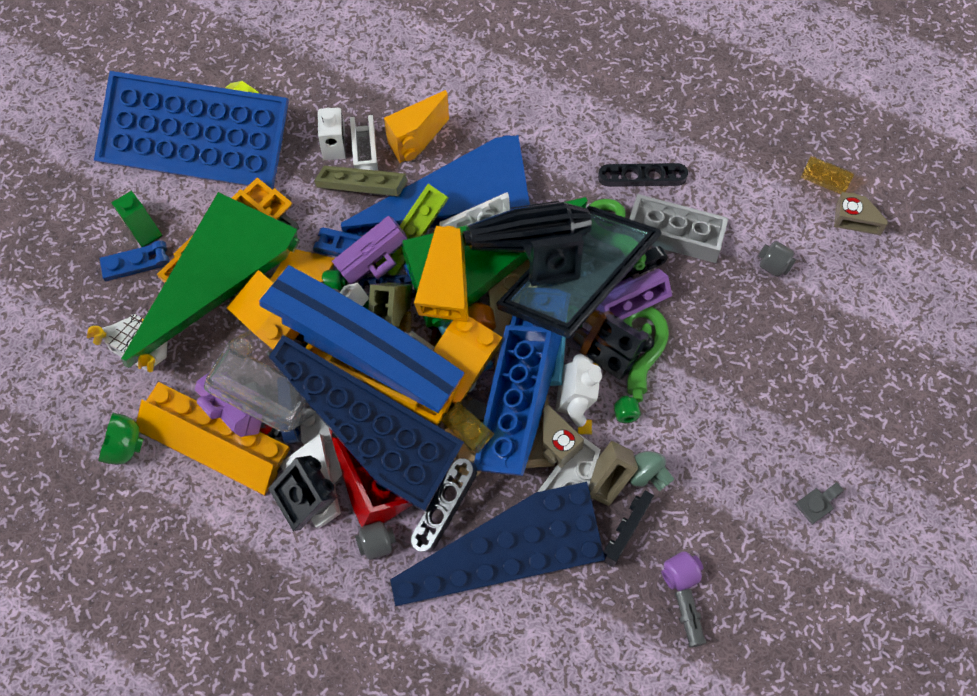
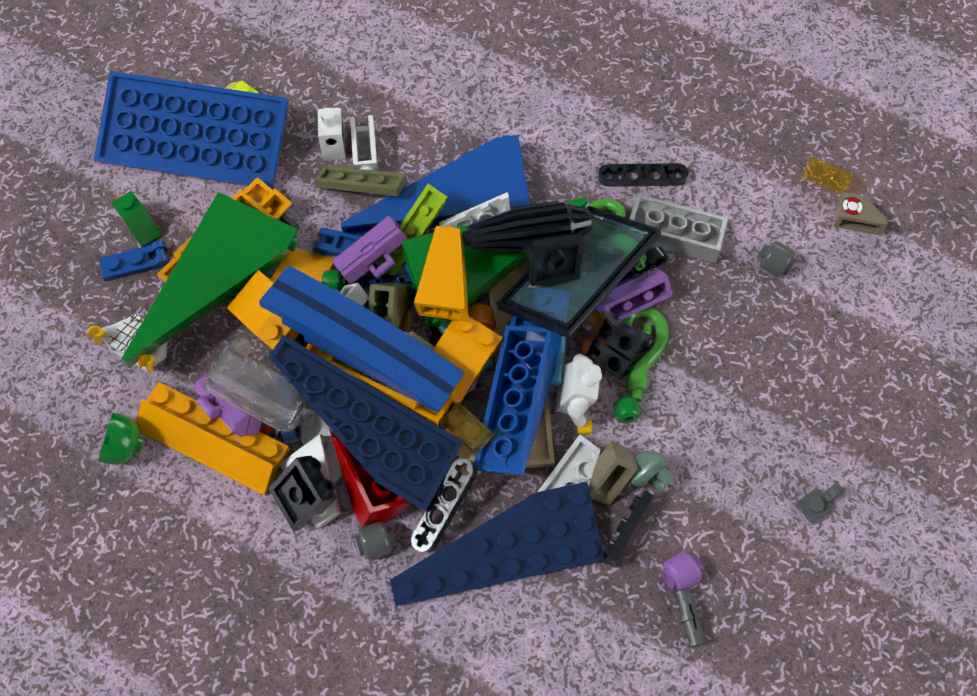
light orange slope [384,90,449,163] -> none
dark tan slope [543,404,584,468] -> none

